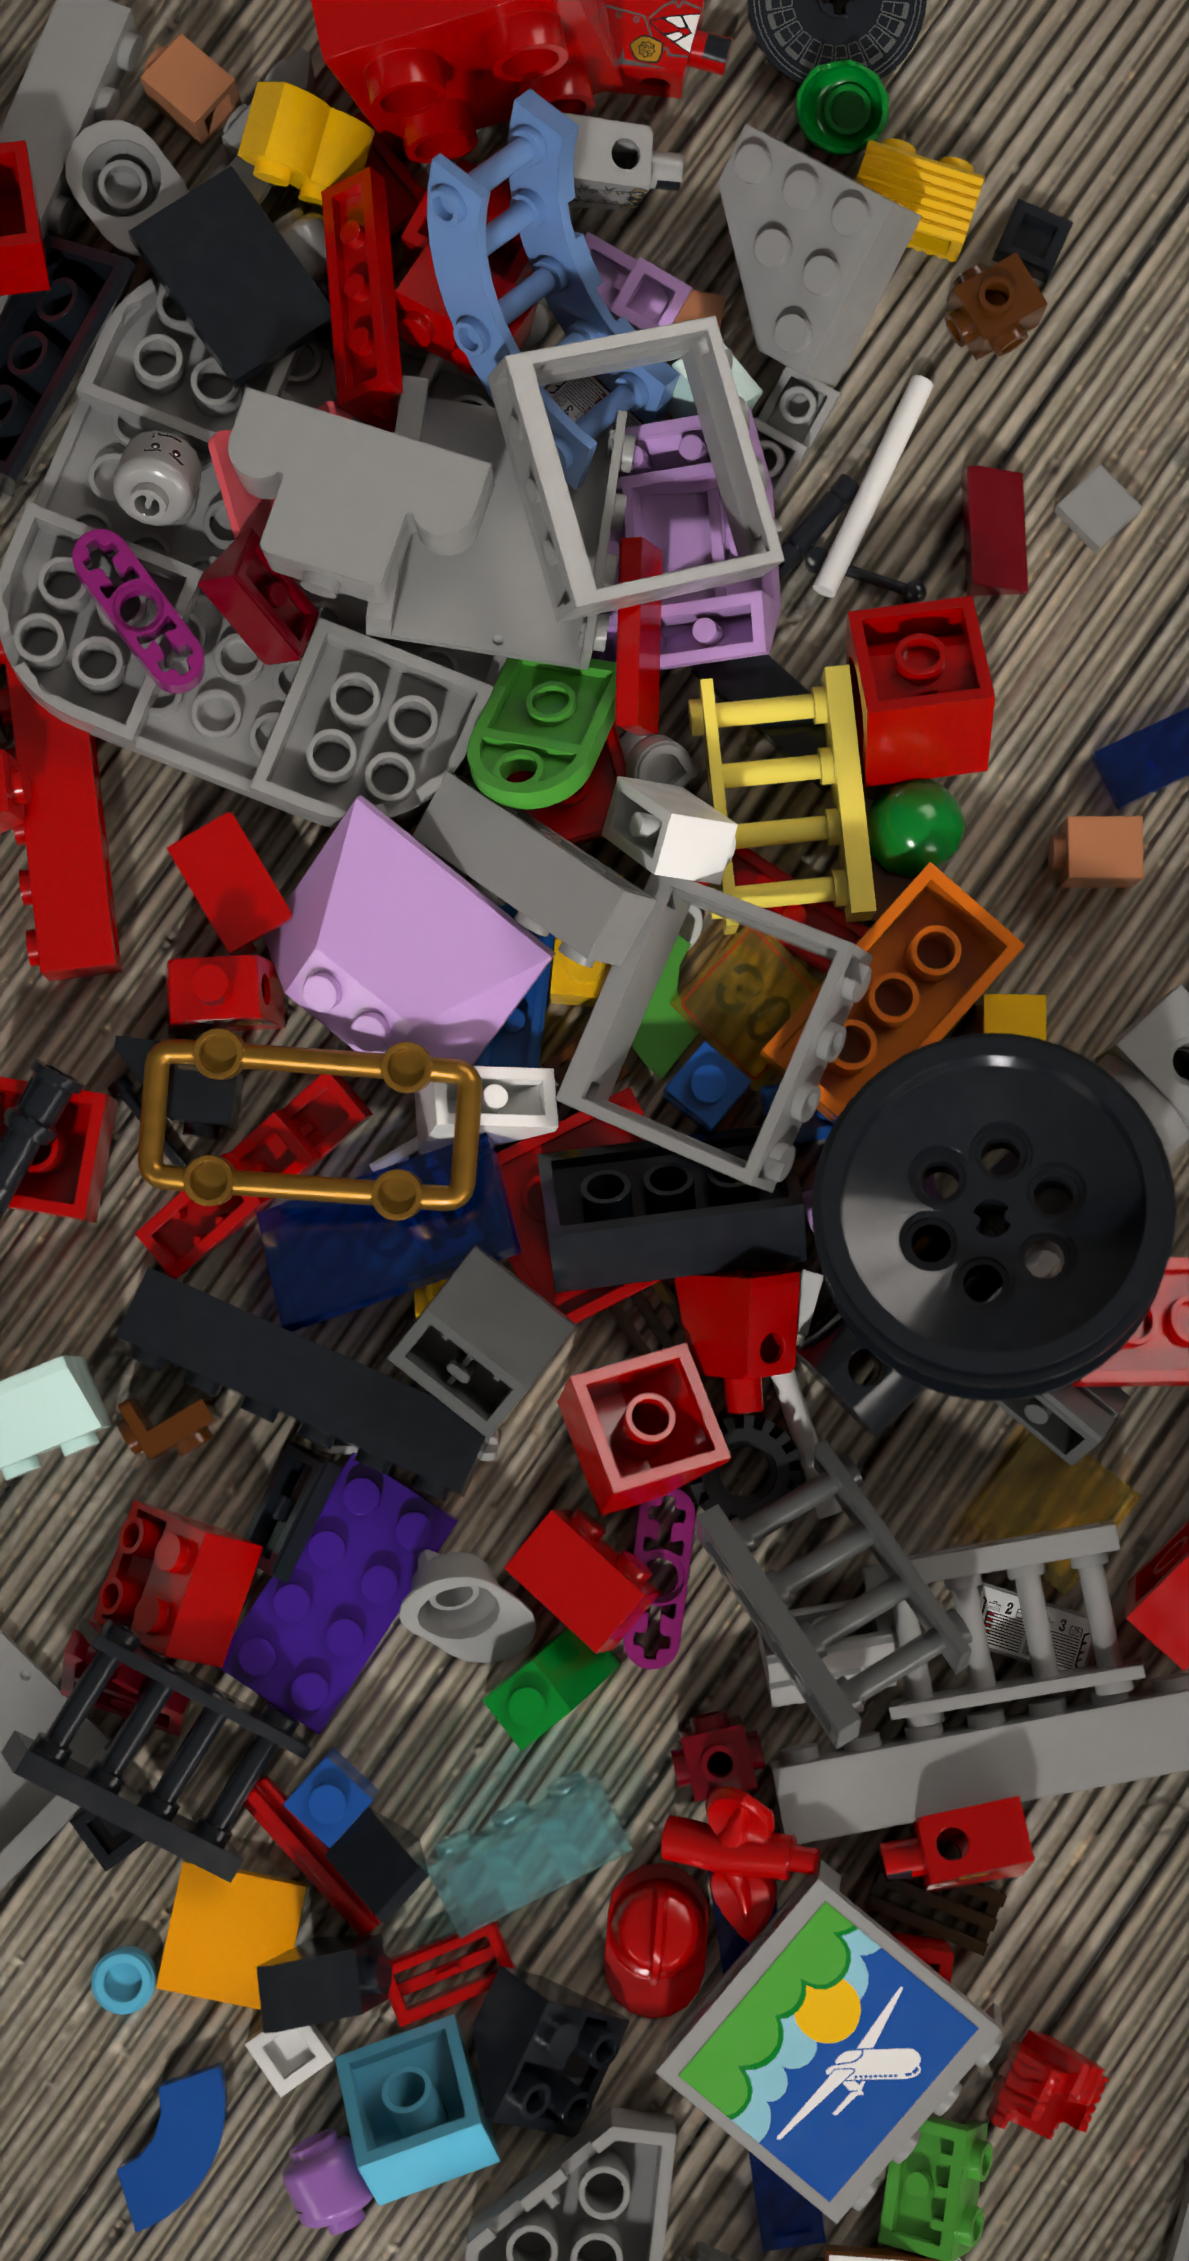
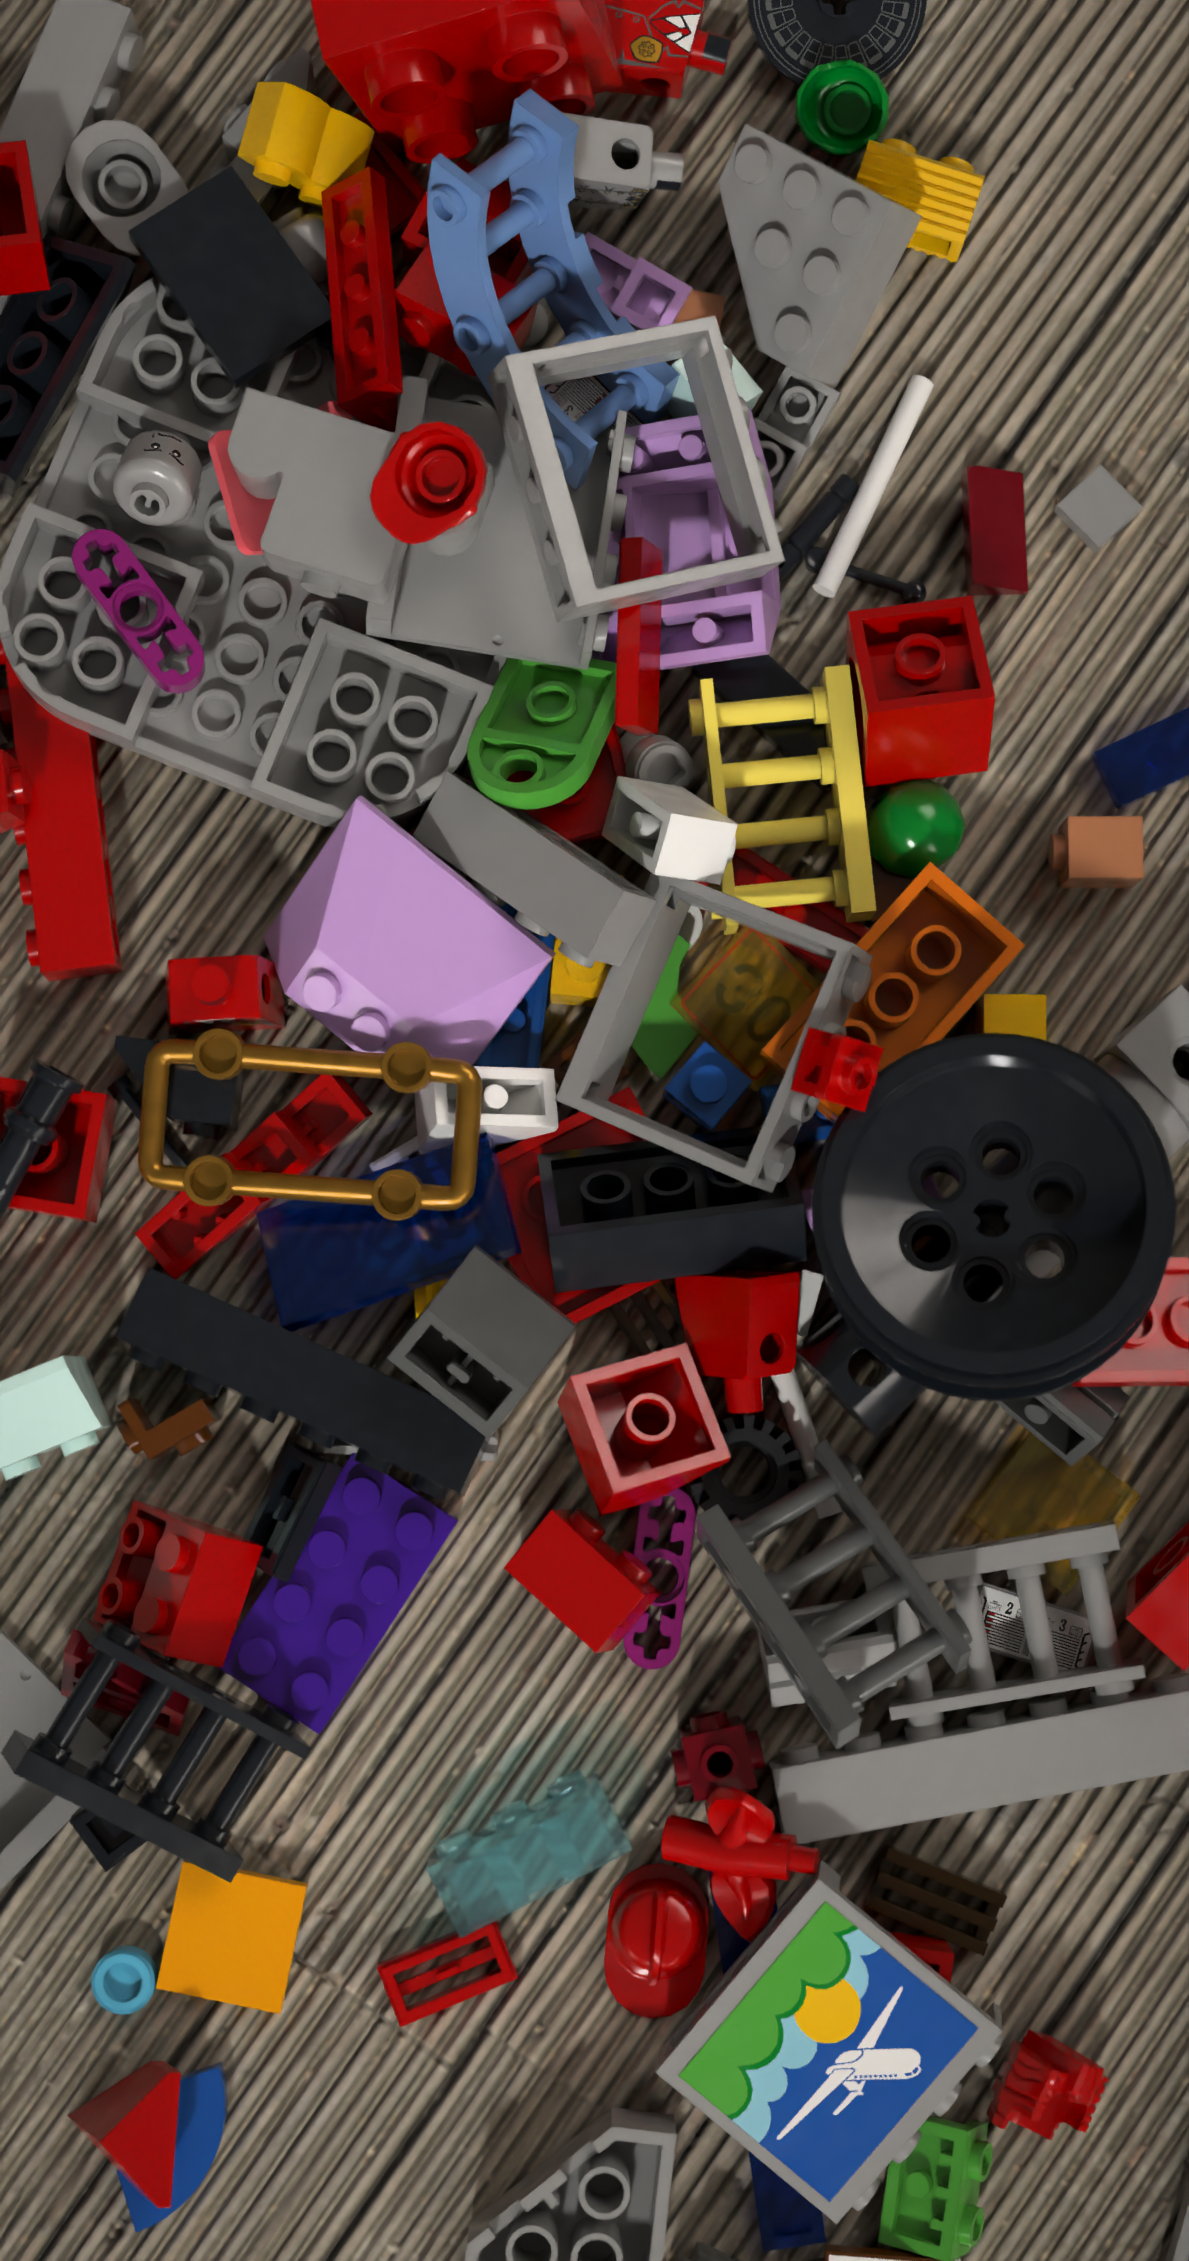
nougat brick [140,33,242,149] -> none
red panel [166,812,293,956] -> none
dark red slope [198,528,320,665] -> none
red axle [243,1776,381,1936] -> none
white tile [245,2024,335,2097] -> none
black slope [257,1934,392,2033] -> none
medium lavender head [282,2129,374,2235] -> none
blue brick [283,1747,379,1849] -> none
black slope [324,1807,429,1925] -> none
medium azure slope [335,2014,501,2206] -> none
light grey piece [398,1549,537,1663] -> none
black slope [473,1965,630,2138] -> none
green slope [482,1627,621,1751] -> none
red torso [879,1796,1035,1892] -> none
reddish brown brick [945,252,1048,361] -> none
black tile [992,199,1074,284] -> none
none -> red slope [67,2061,181,2208]
none -> red hat [369,421,488,544]
none -> red bracket [790,1027,884,1112]

